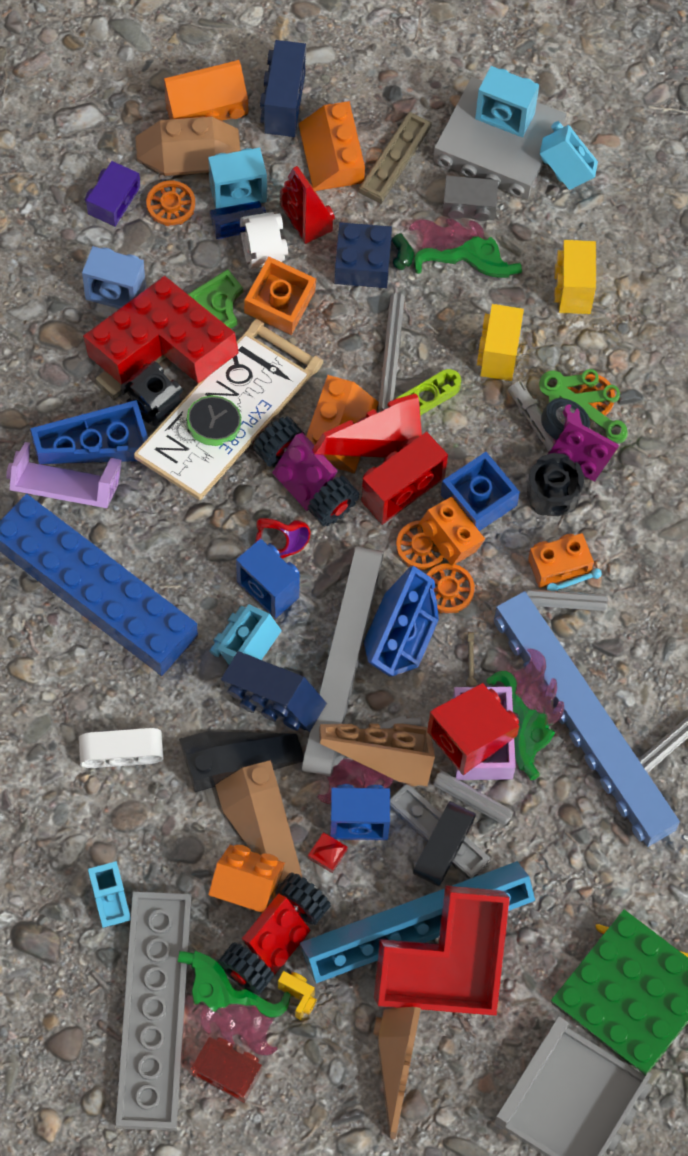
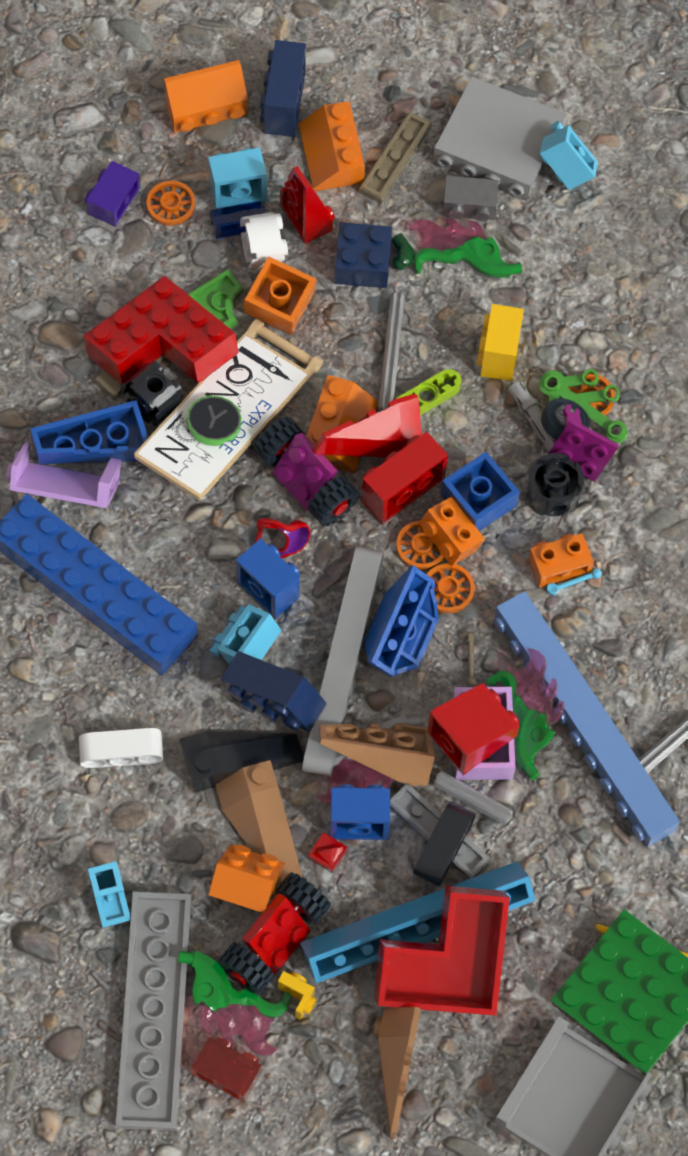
medium blue brick [82,246,146,309] -> none
medium nougat wedge [135,117,241,176] -> none
medium azure brick [475,66,539,138] -> none
light grey axle [526,589,608,611] -> none
yellow brick [554,240,596,314] -> none

